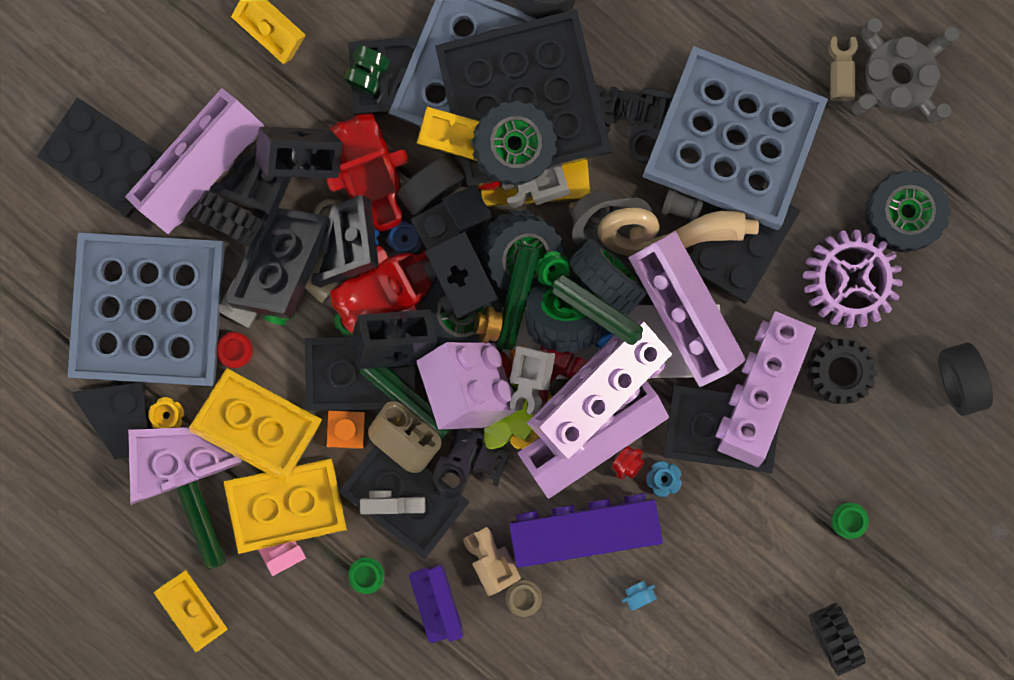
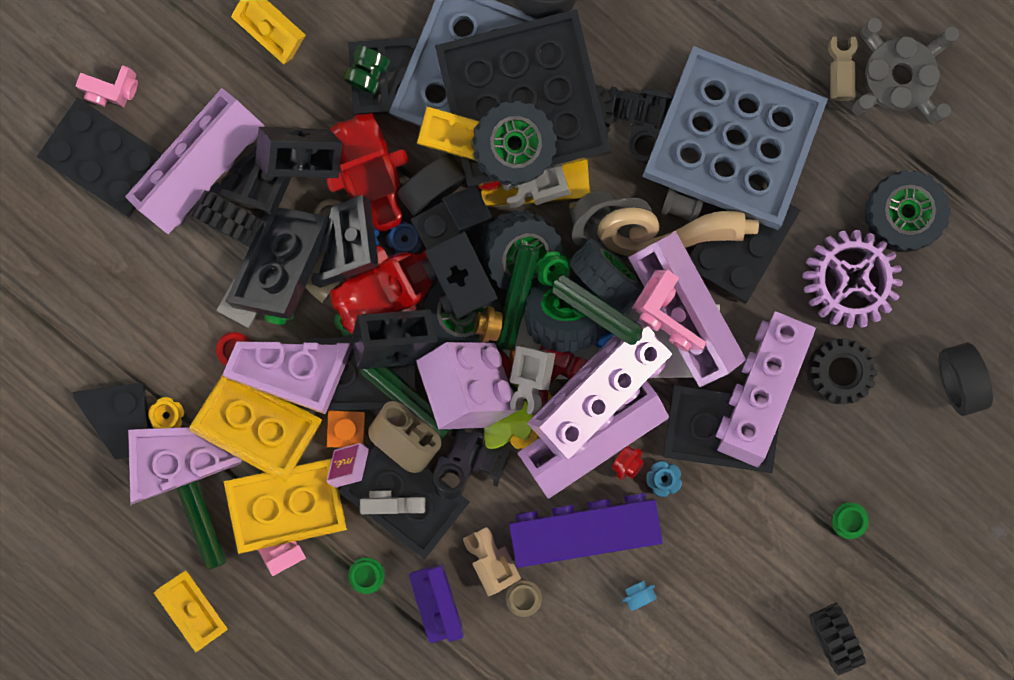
sand blue piece [67,233,225,386] -> none
none -> bright pink bracket [76,65,138,107]
none -> lavender wing [223,342,353,414]
none -> tile [326,443,369,488]
none -> bright pink bracket [632,269,707,352]

